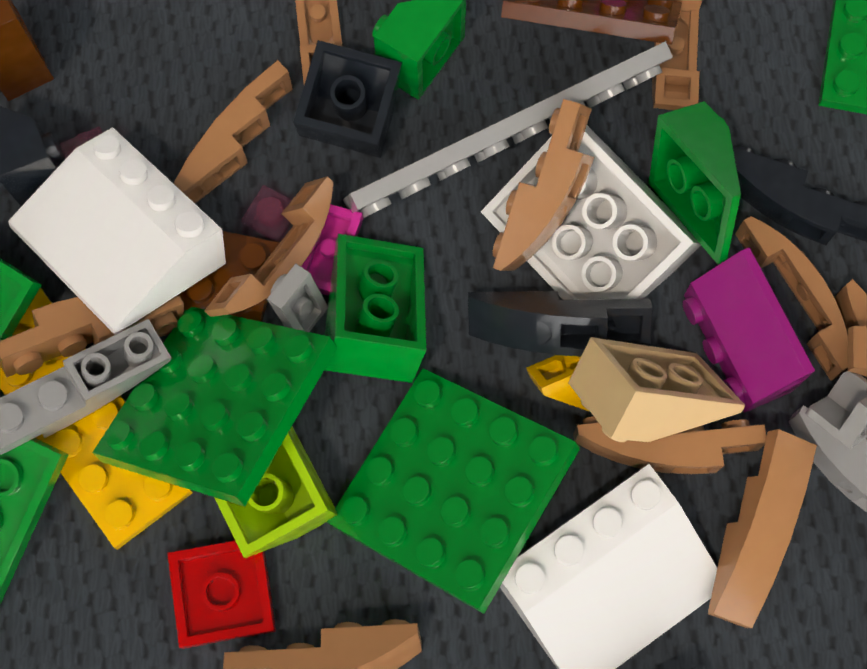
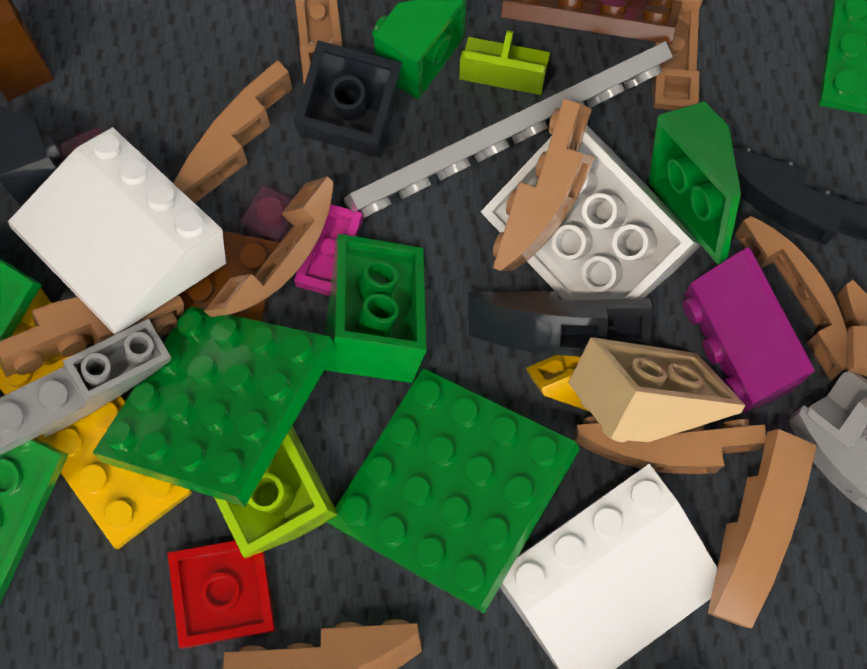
light grey plate [267,263,328,332] -> none
none -> lime panel [459,30,550,95]

